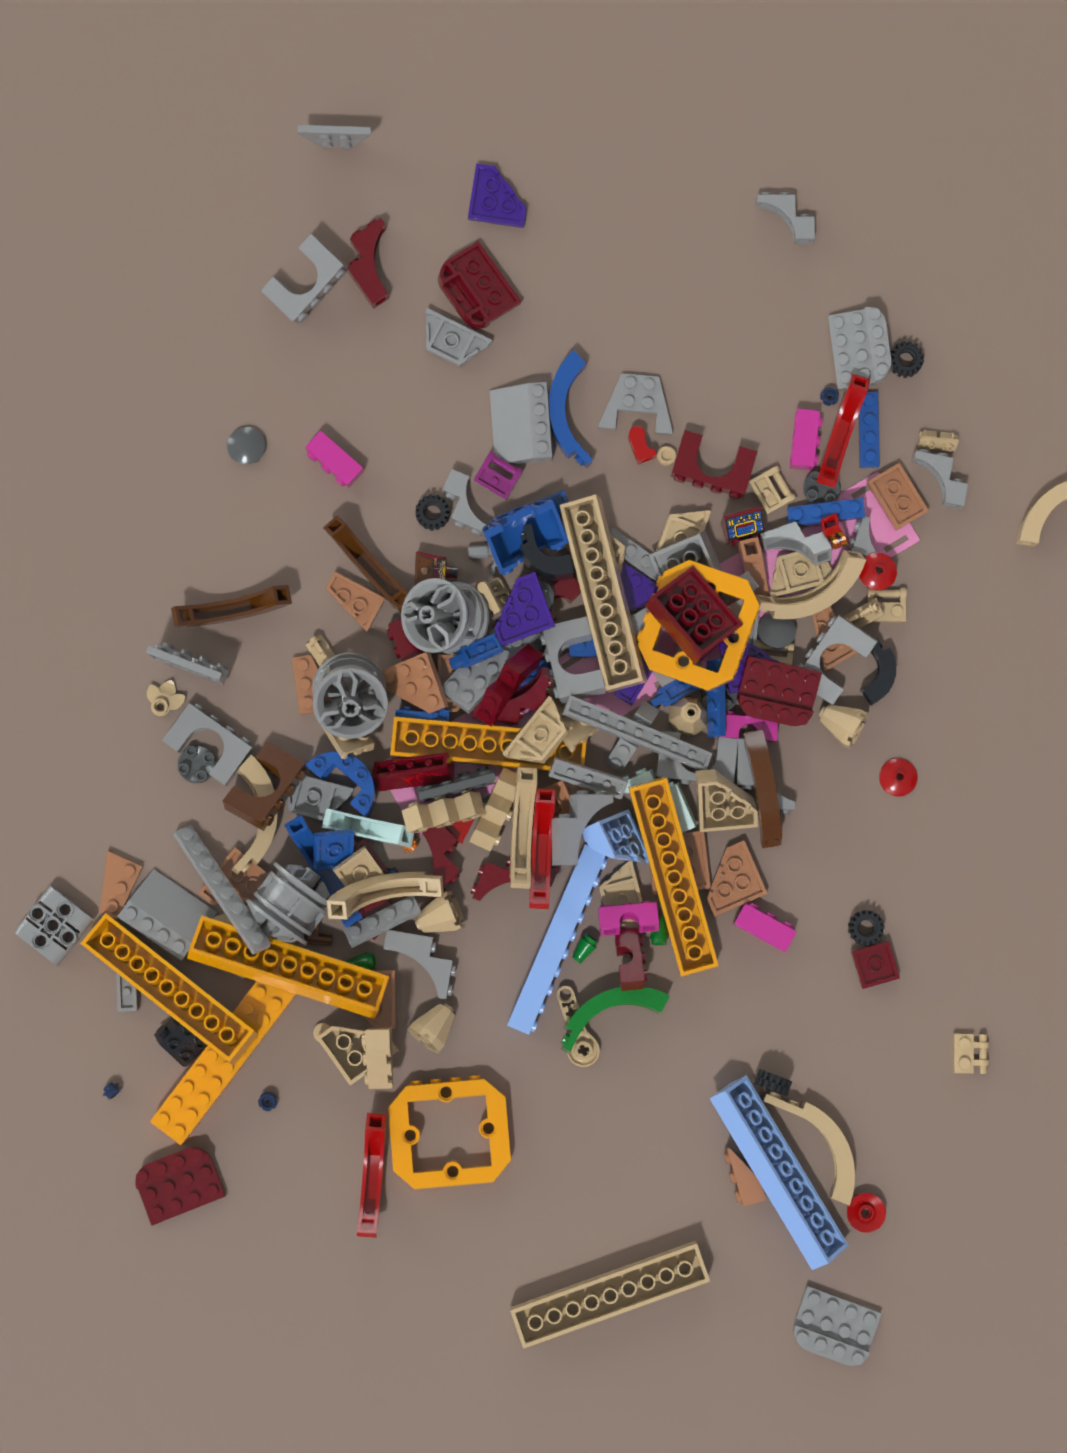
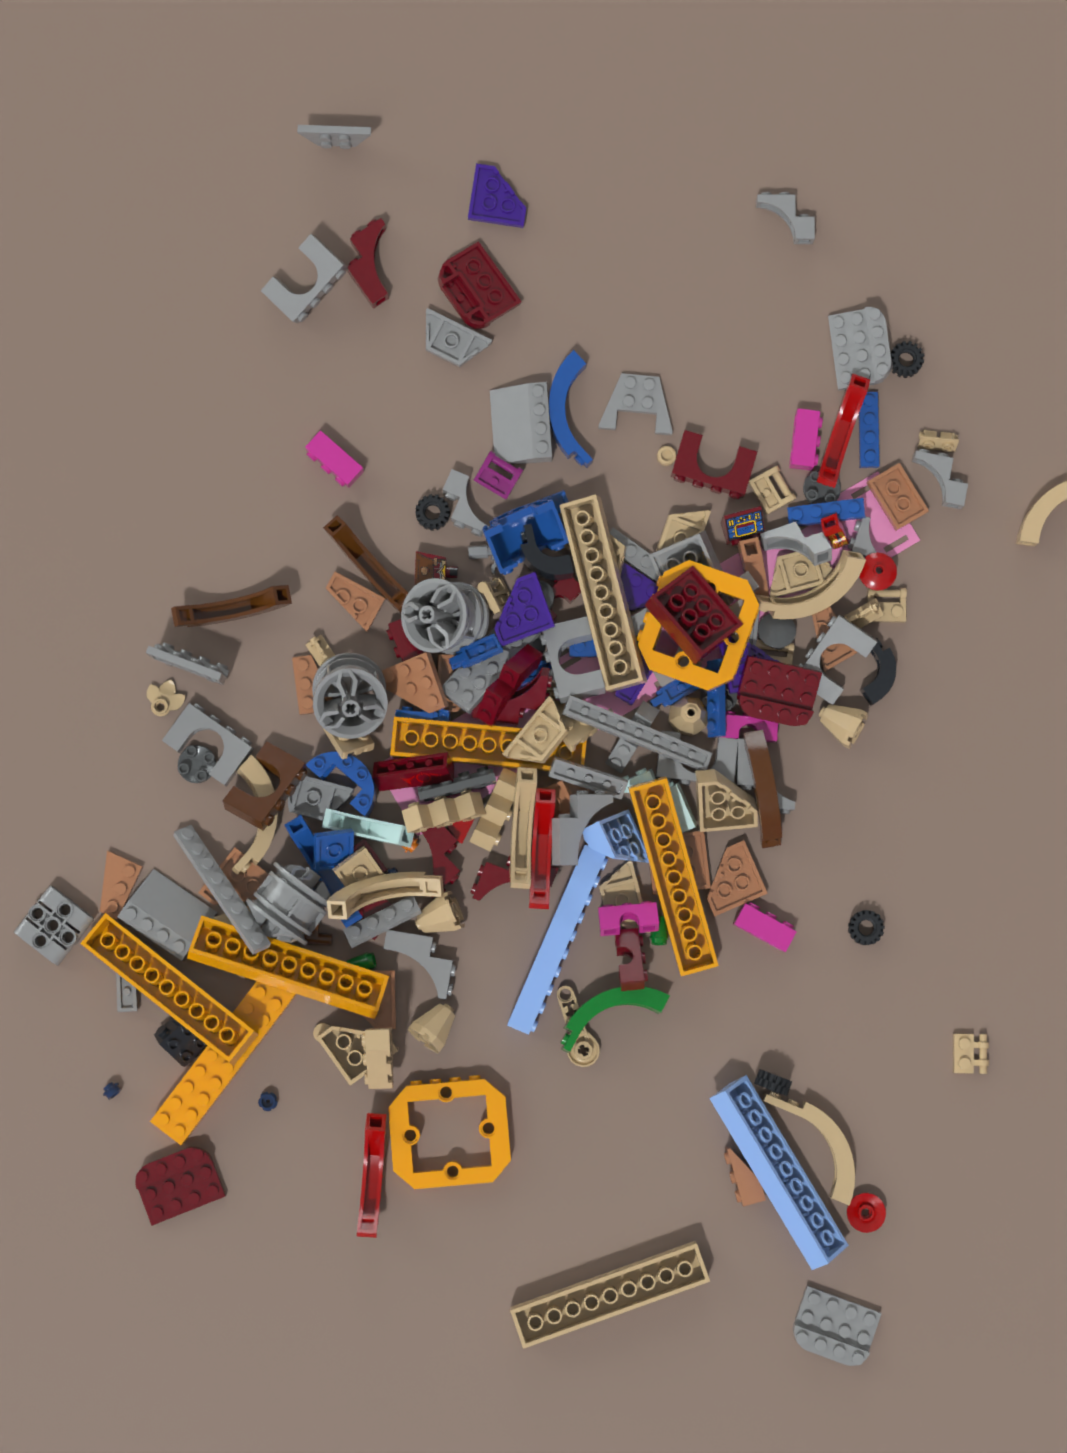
dark grey dish [227,427,265,464] -> none
green cone [572,934,598,963] -> none
red leg [628,426,656,465] -> none
dark blue plate [820,387,839,406] -> none
dark red plate [851,941,900,989] -> none
red dish [879,758,918,797] -> none

